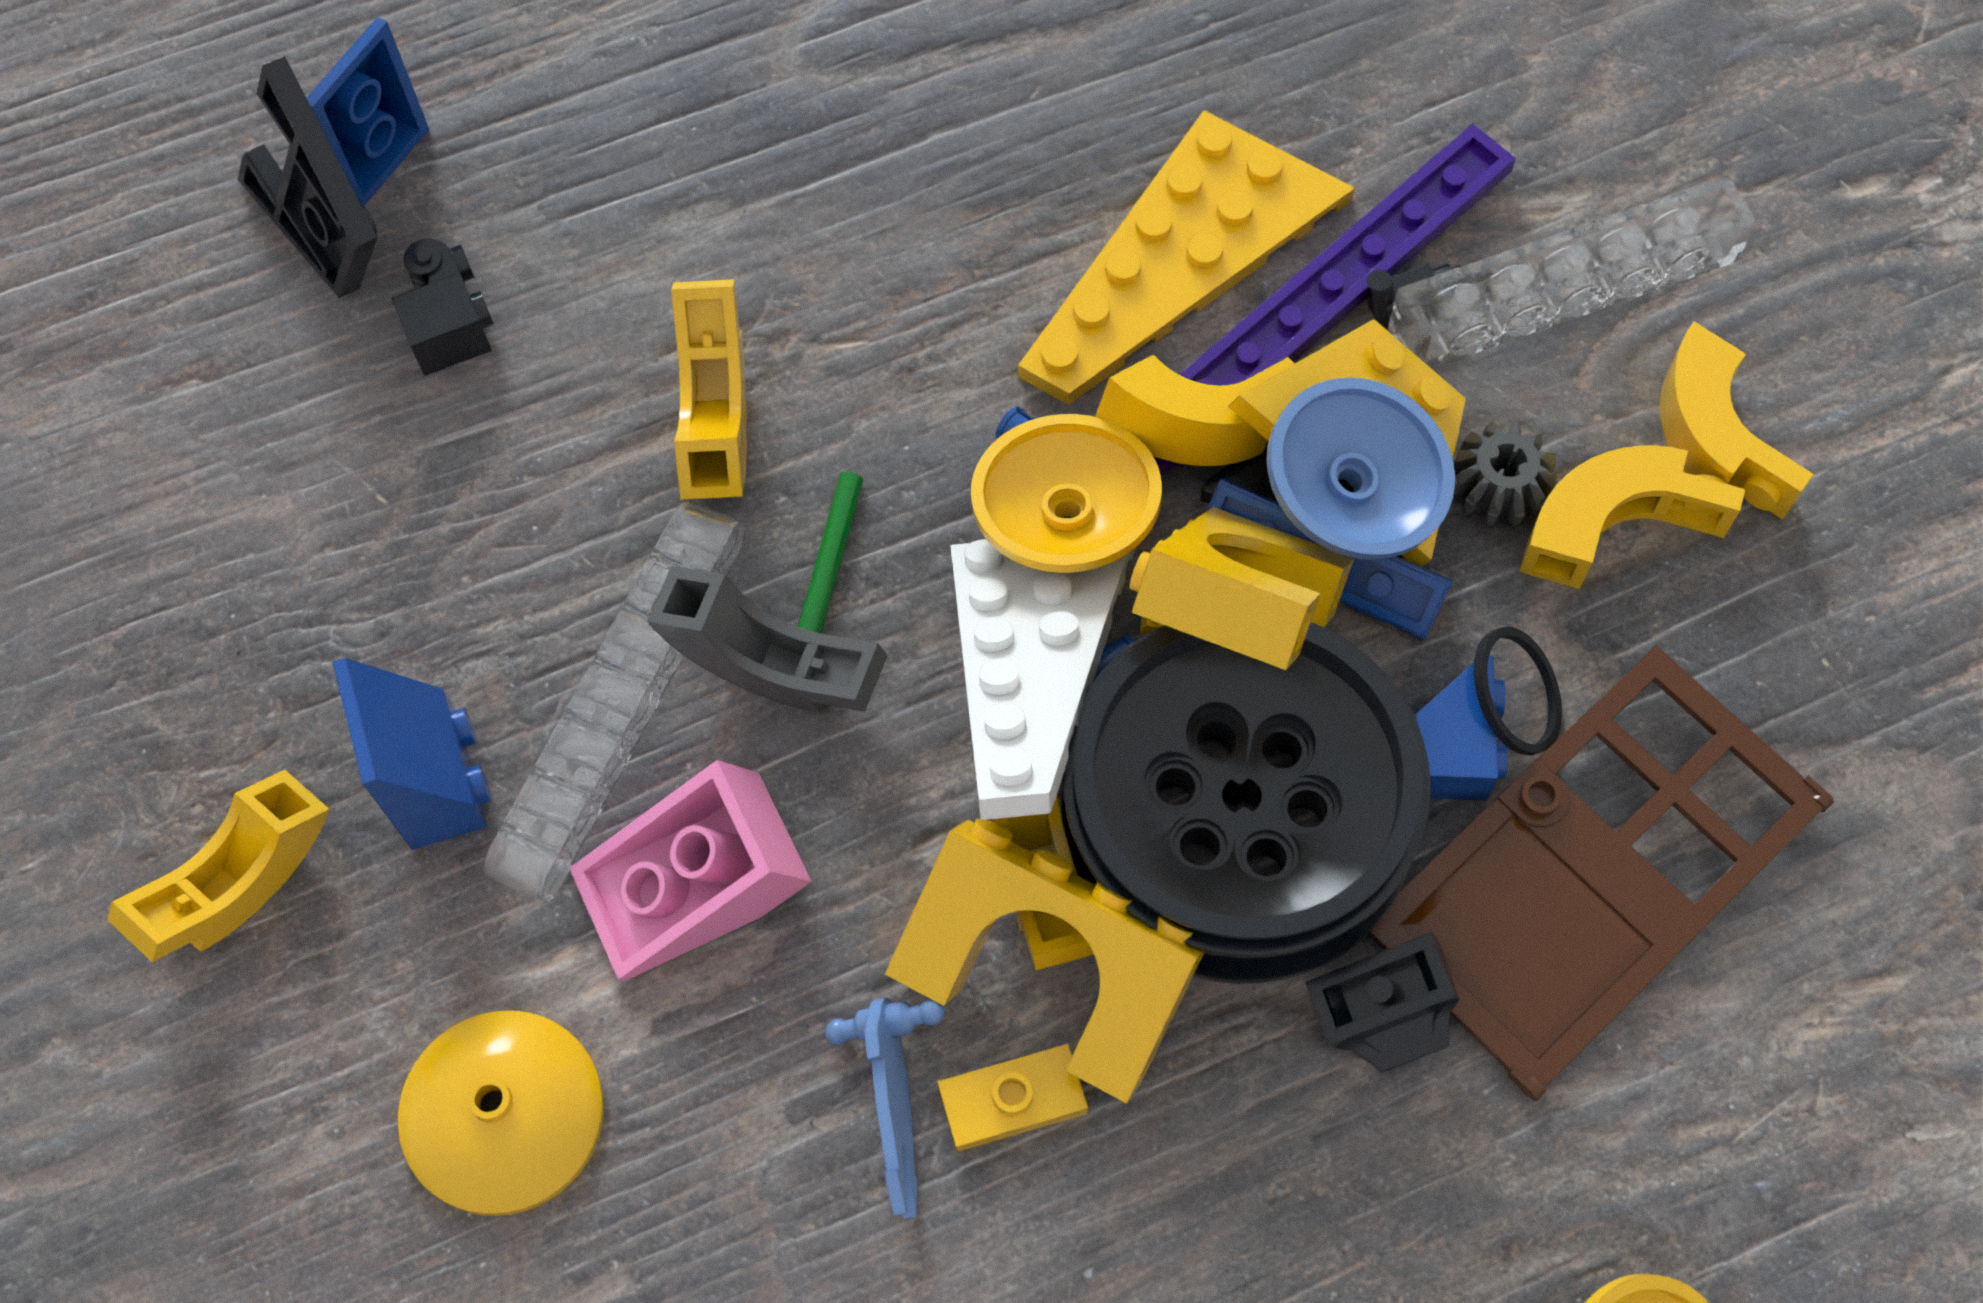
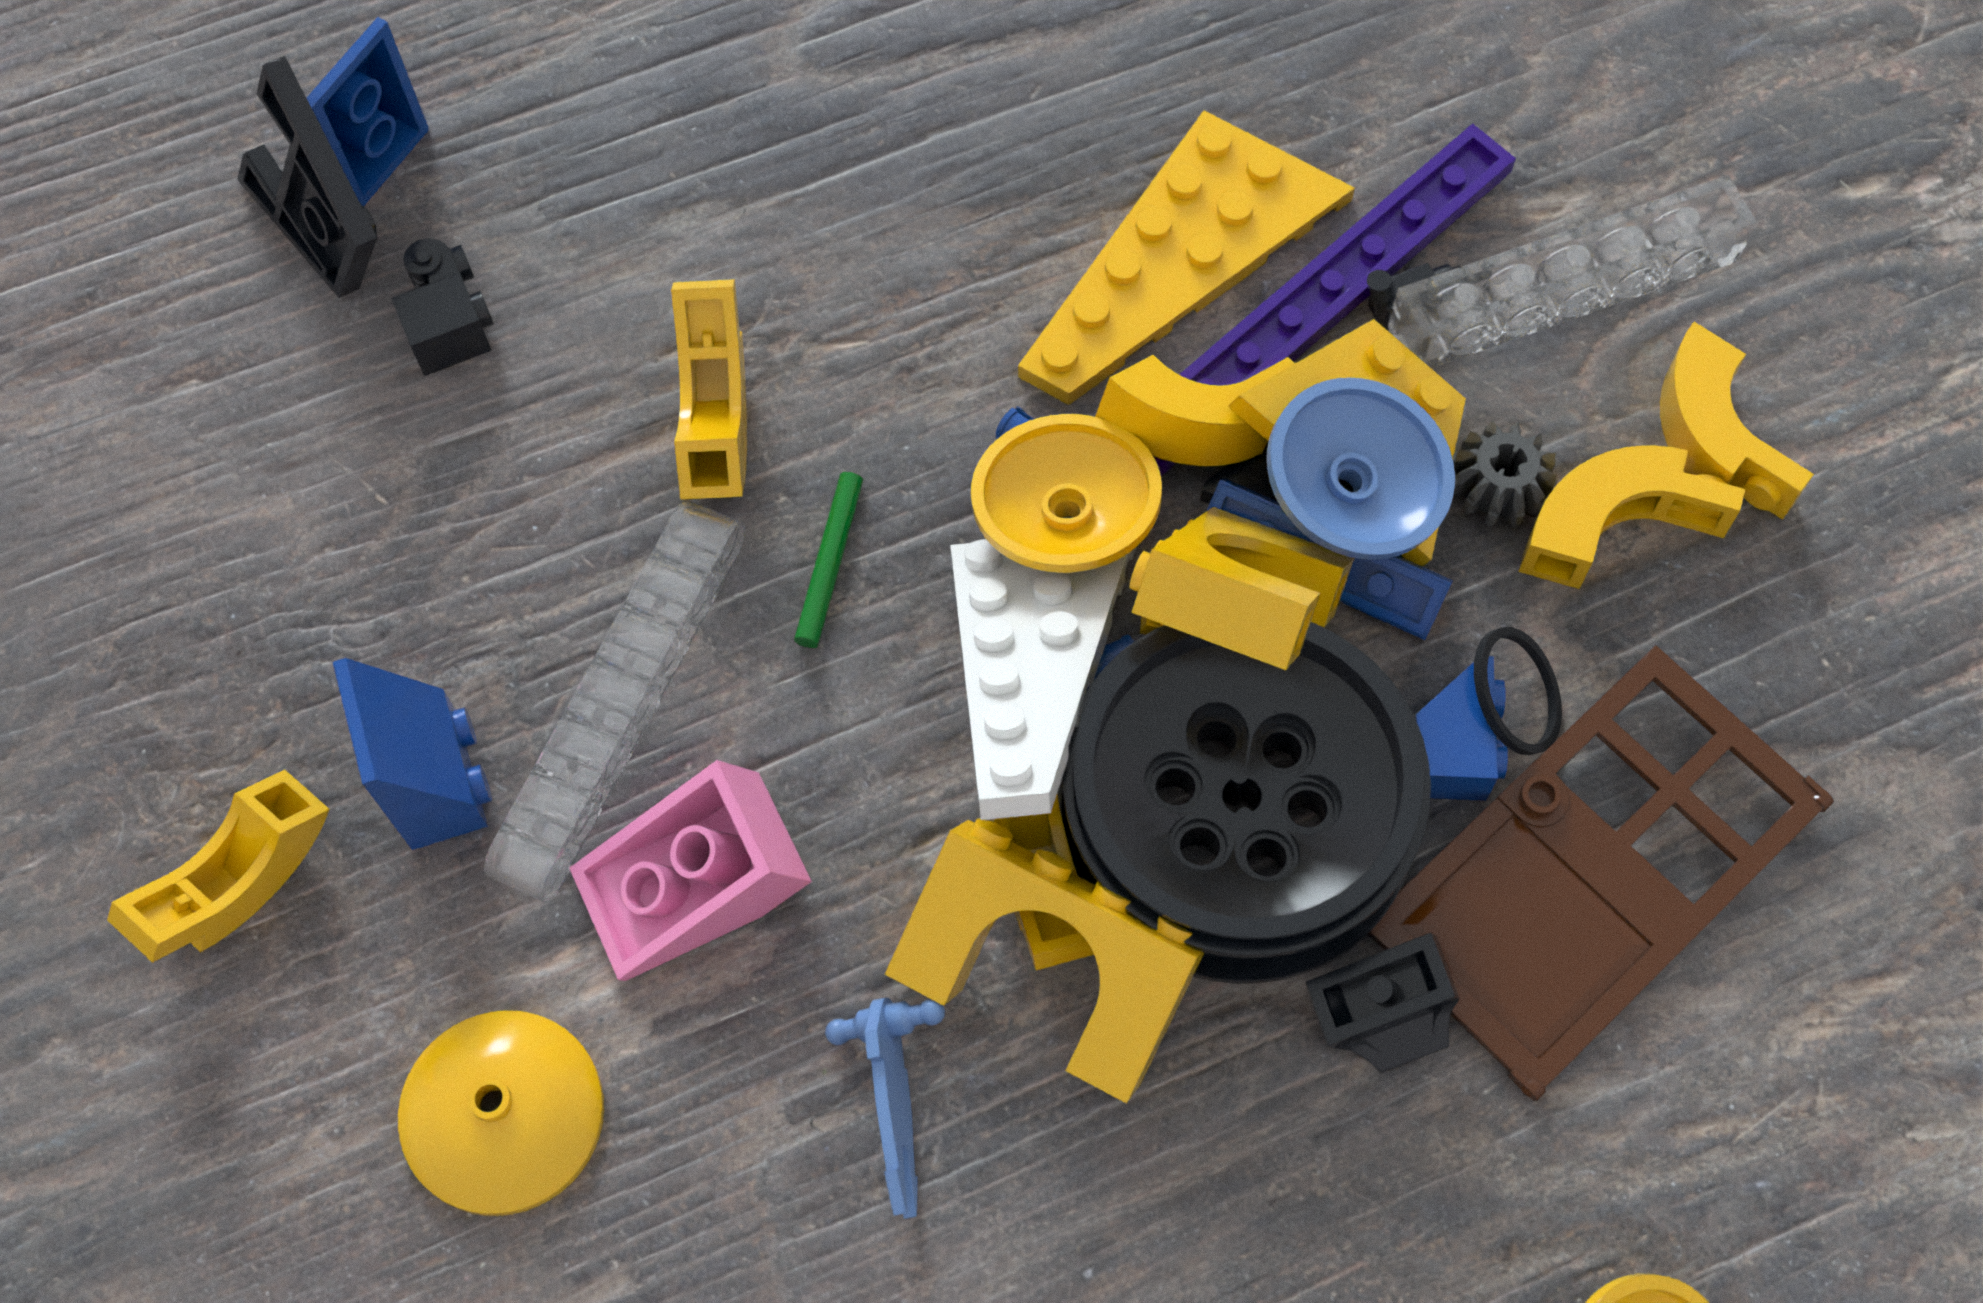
dark grey arch [647,566,888,713] -> none
yellow plate [937,1044,1088,1152] -> none

